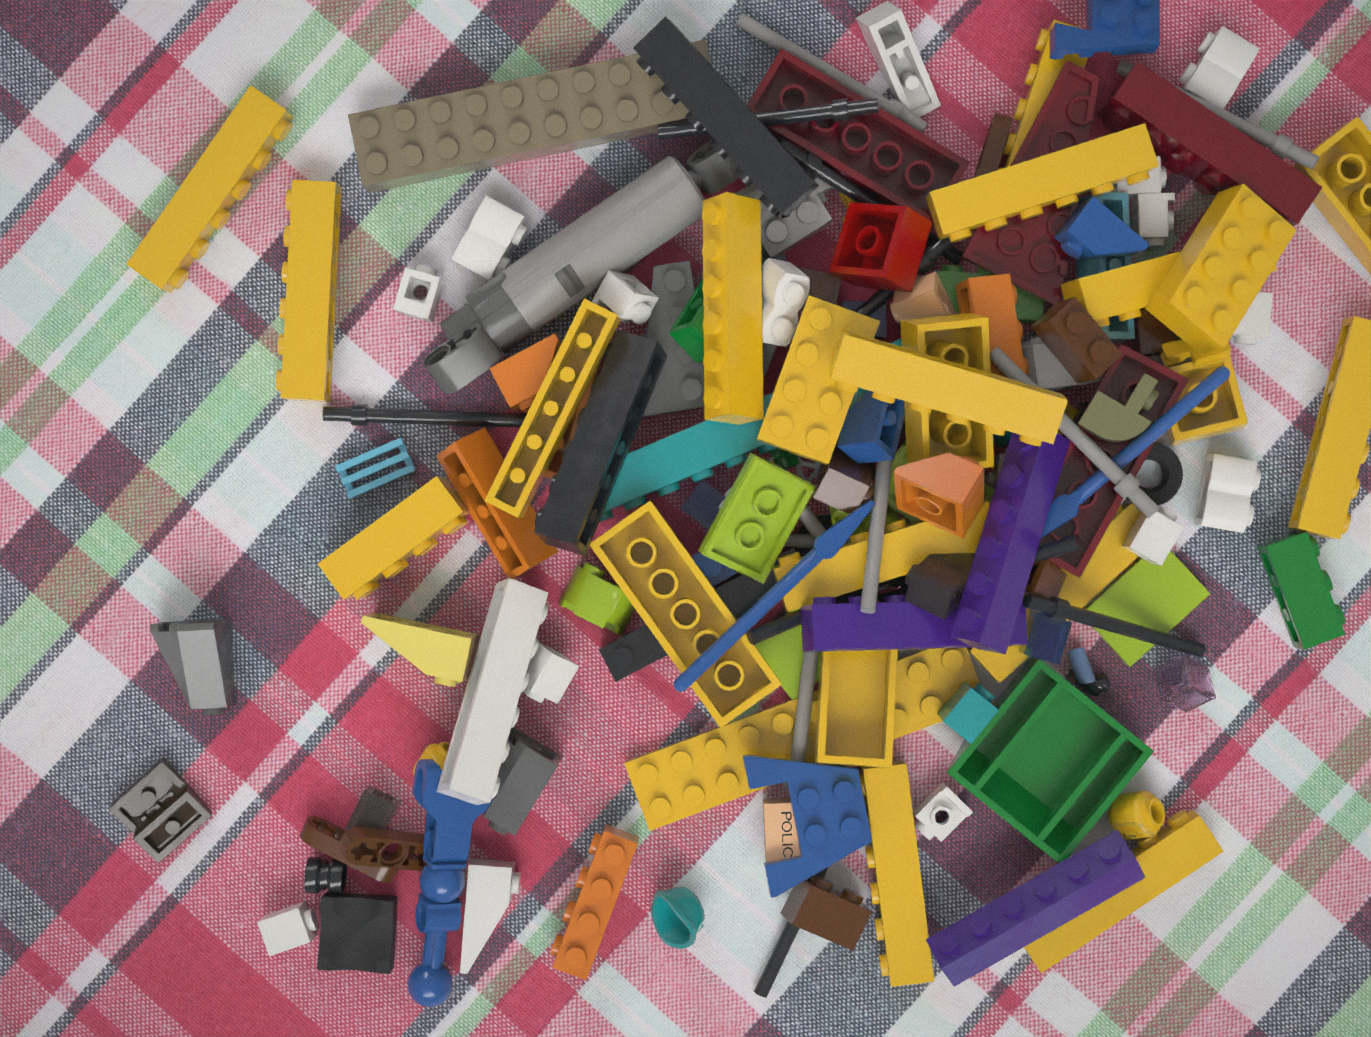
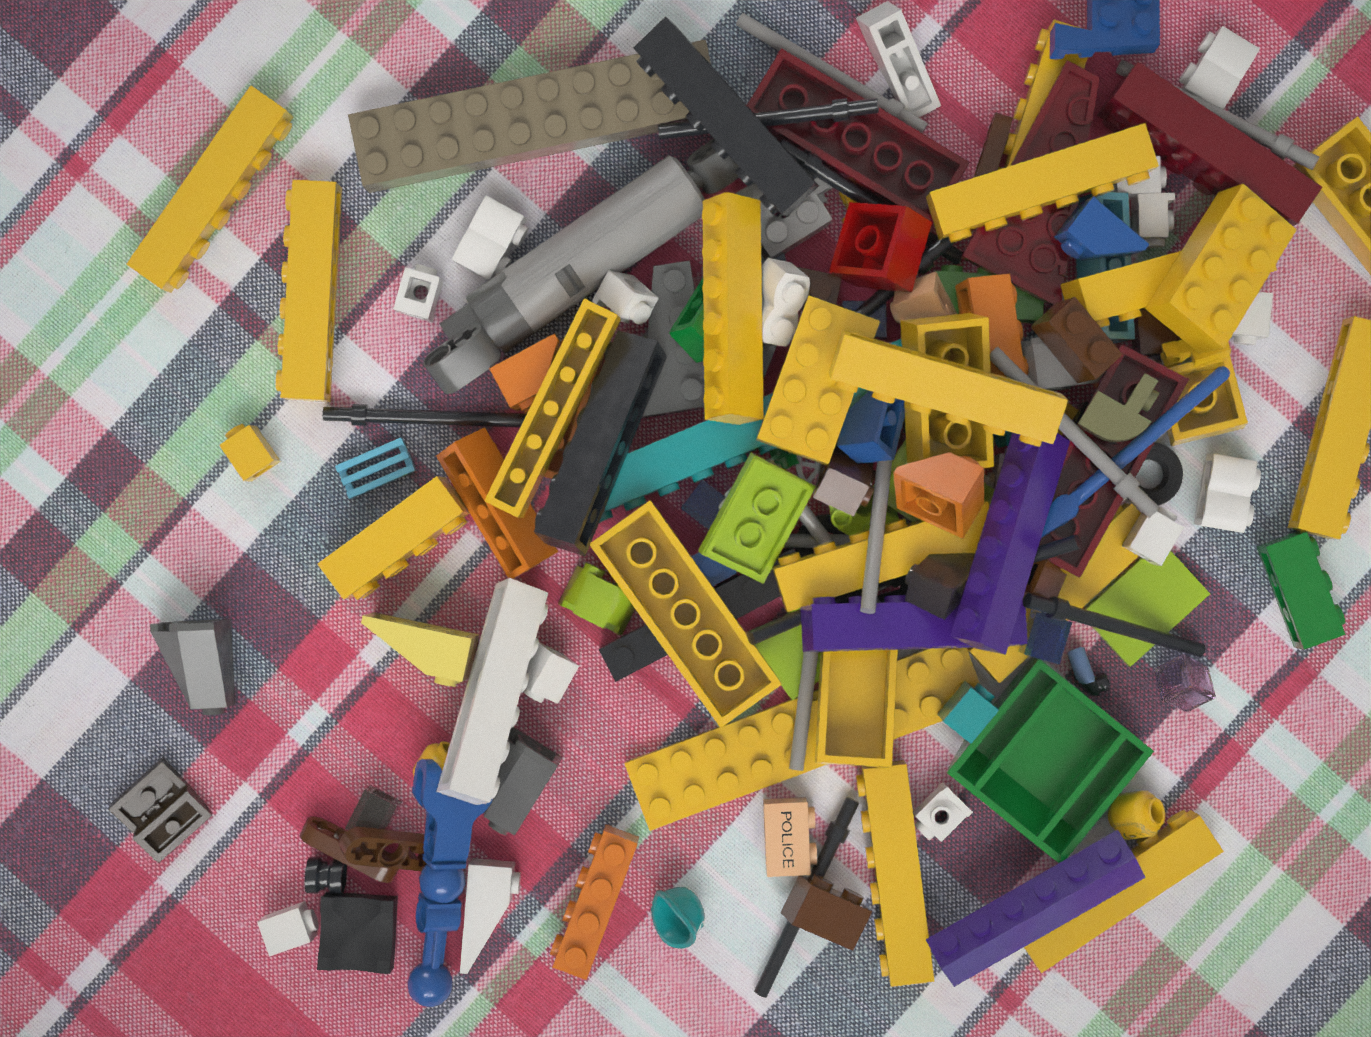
blue piece [673,500,875,692] -> none
blue wing [742,754,872,898] -> none
none -> yellow brick [219,424,281,482]

